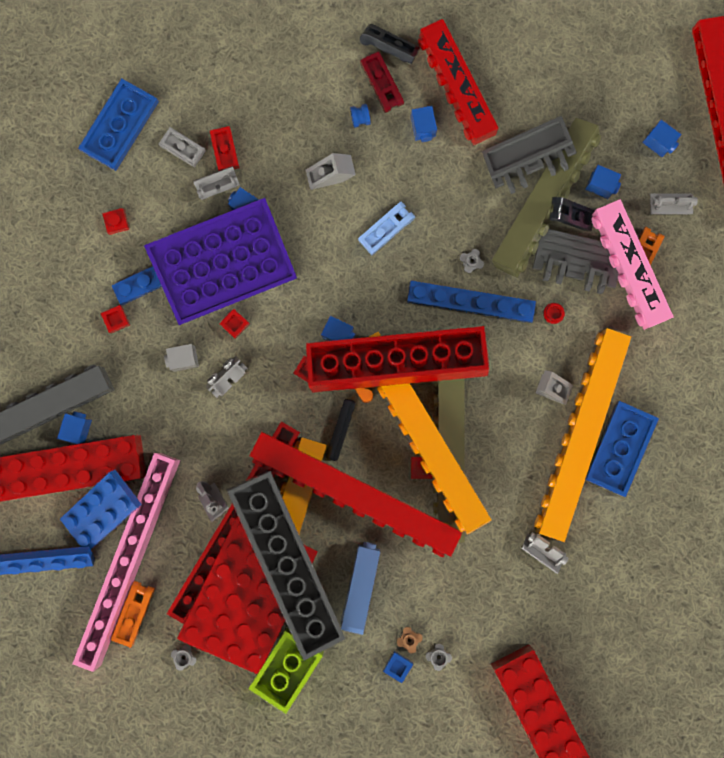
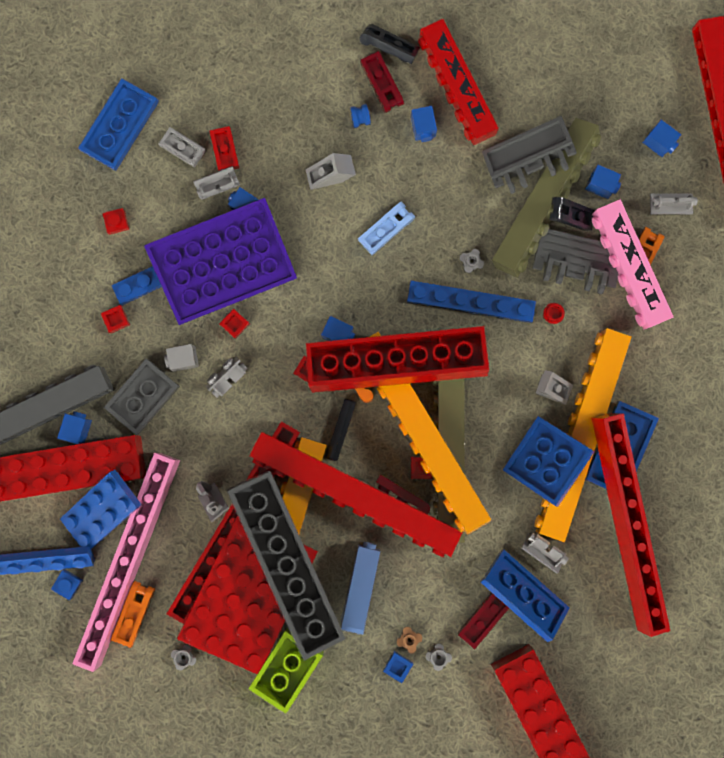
none -> blue plate [51,569,83,600]
none -> dark grey plate [104,359,180,435]
none -> dark red plate [376,474,430,514]
none -> dark red plate [457,592,509,650]
none -> blue plate [481,550,570,642]
none -> blue plate [503,416,594,507]
none -> red brick [591,413,671,637]

